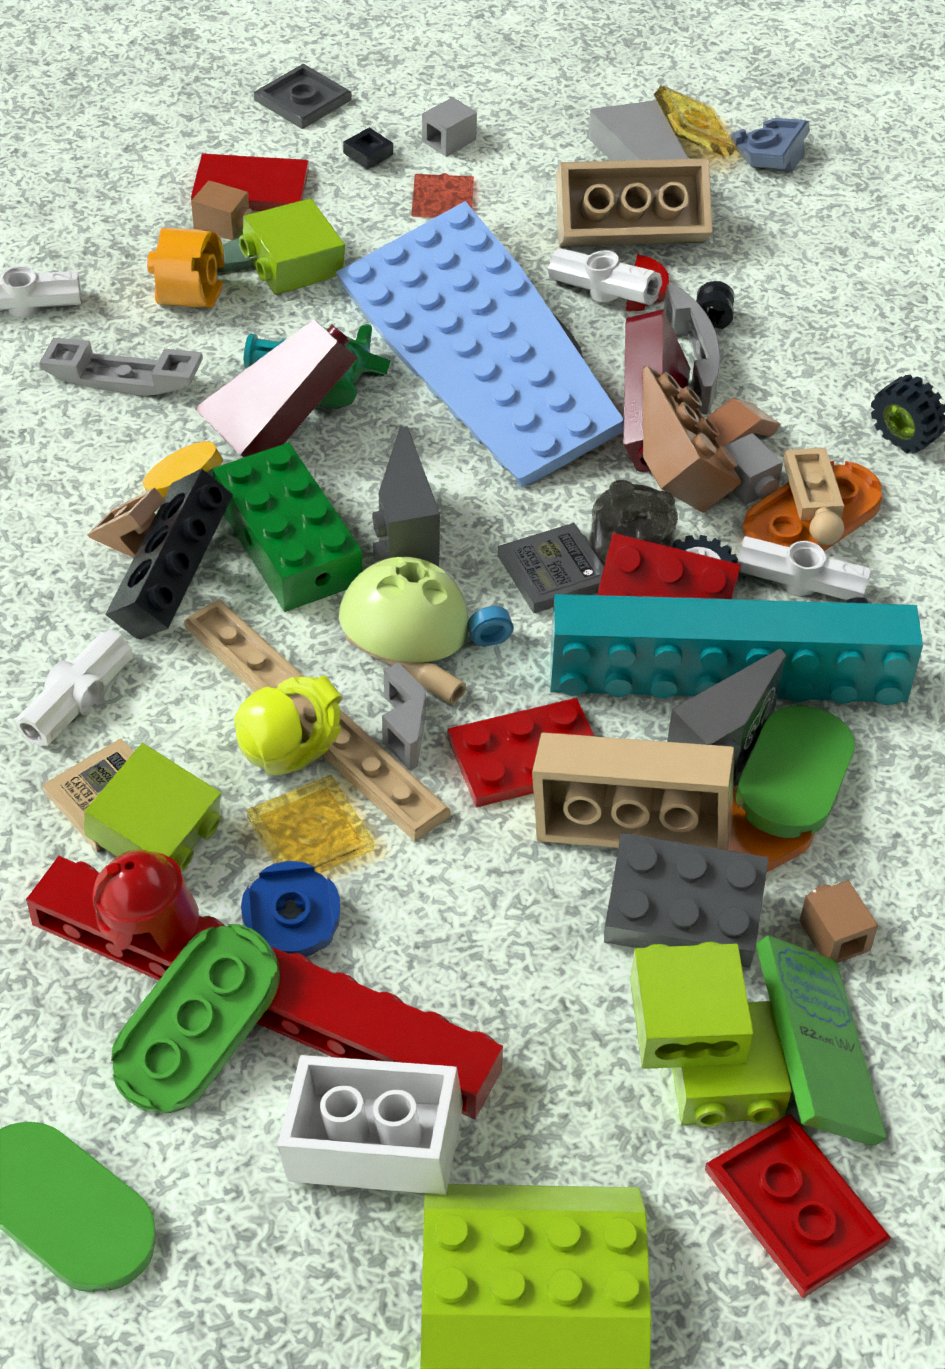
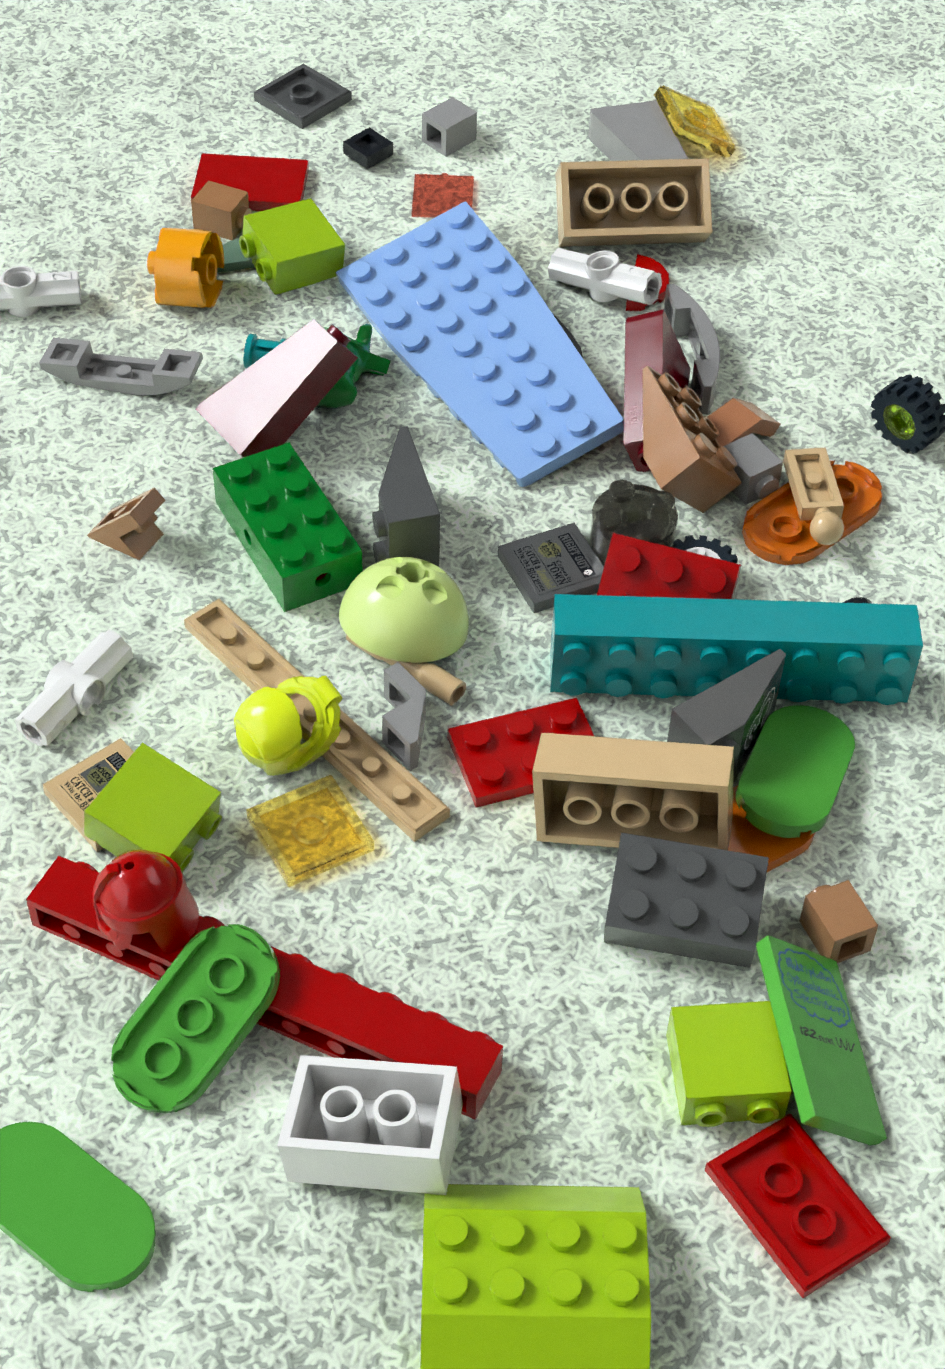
black brick [105,469,233,640] -> none
yellow tile [142,441,223,498] -> none
blue plate [241,861,340,957] -> none
dark azure tile [468,606,514,647] -> none
lime piece [630,942,753,1069] -> none
black wheel [696,281,735,329] -> none
sand blue plate [730,118,810,172] -> none
white piece [737,536,871,600] -> none

